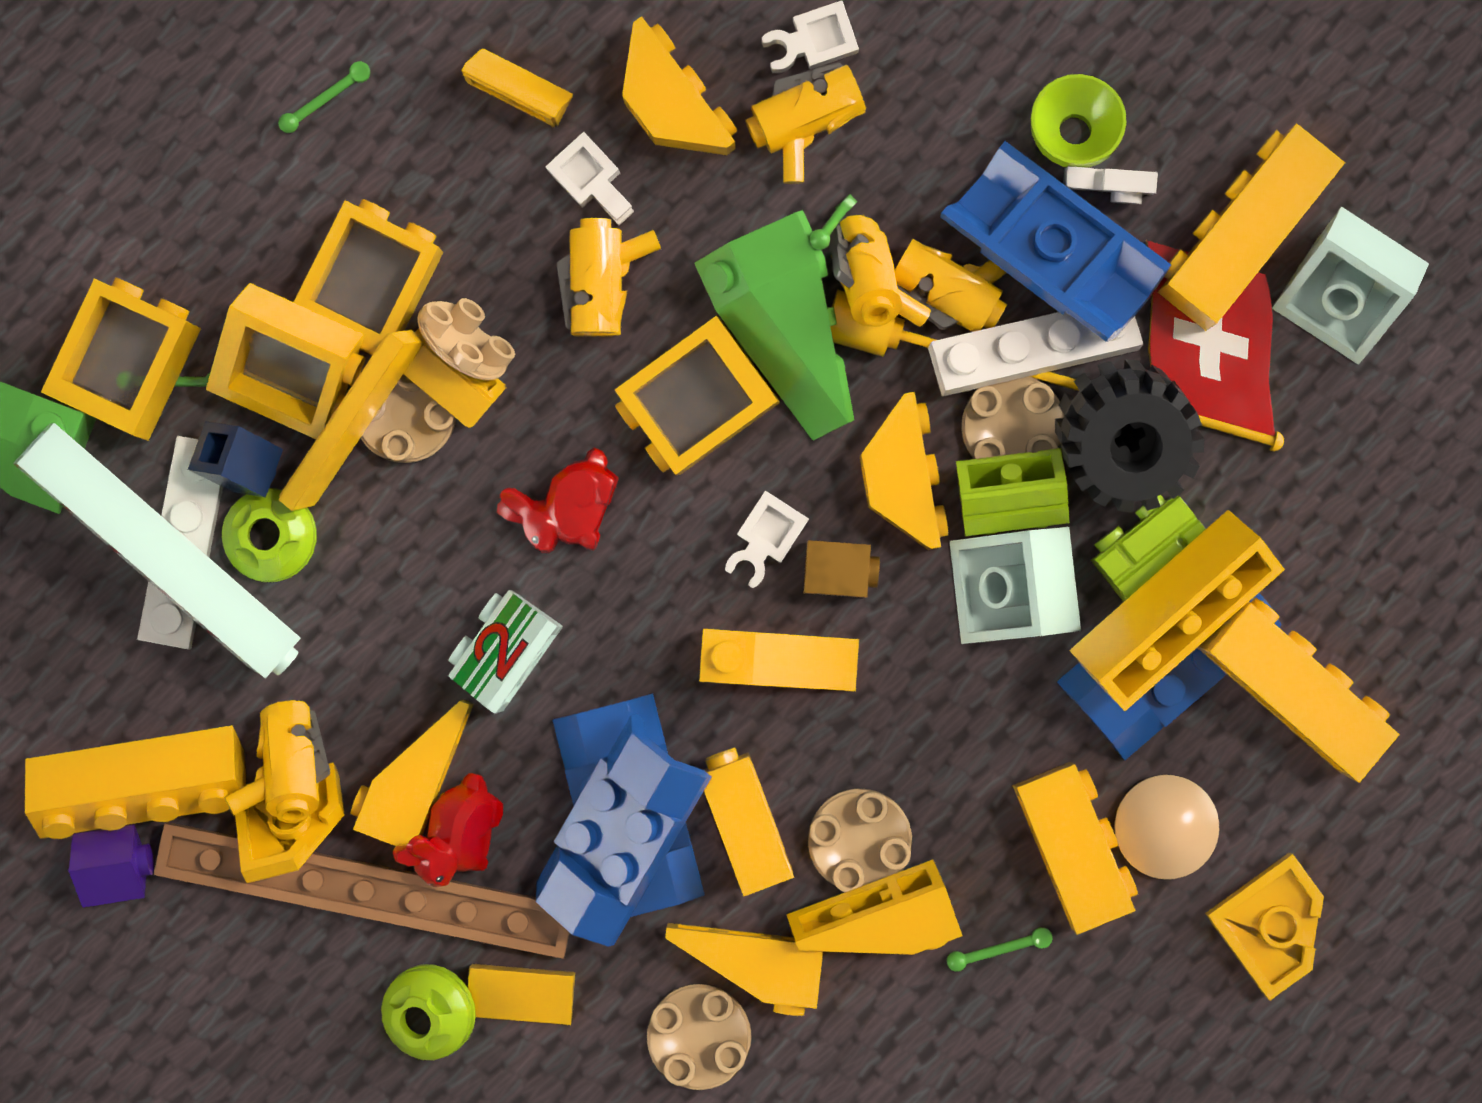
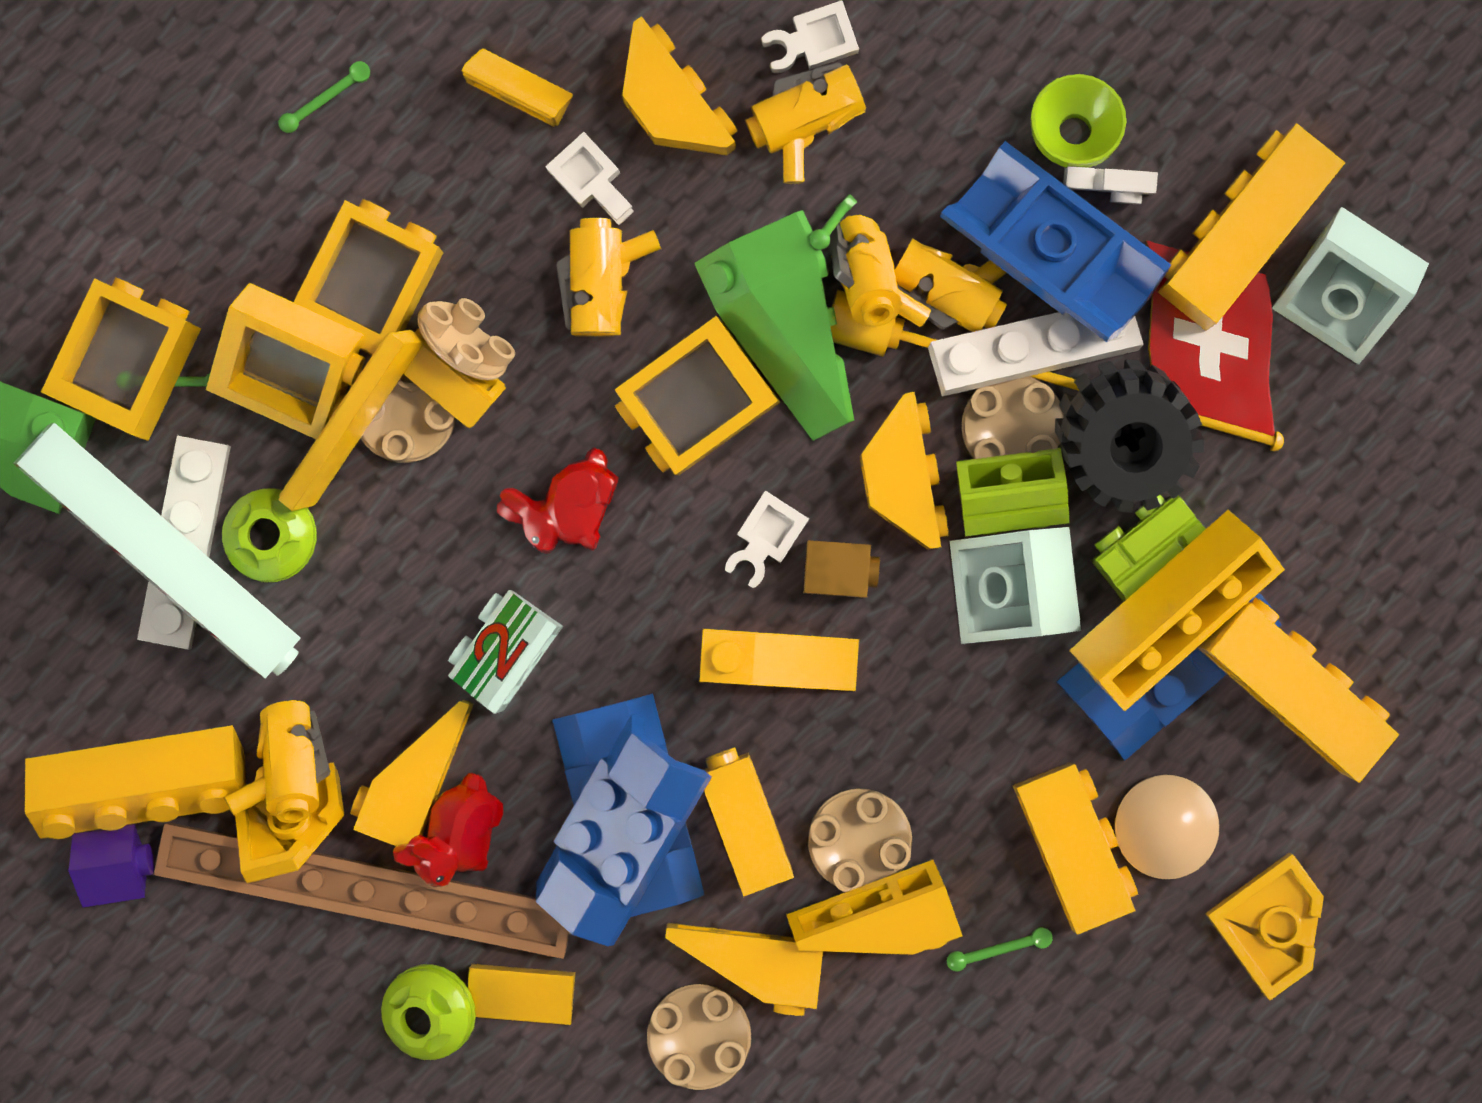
dark blue brick [187,421,283,498] -> none

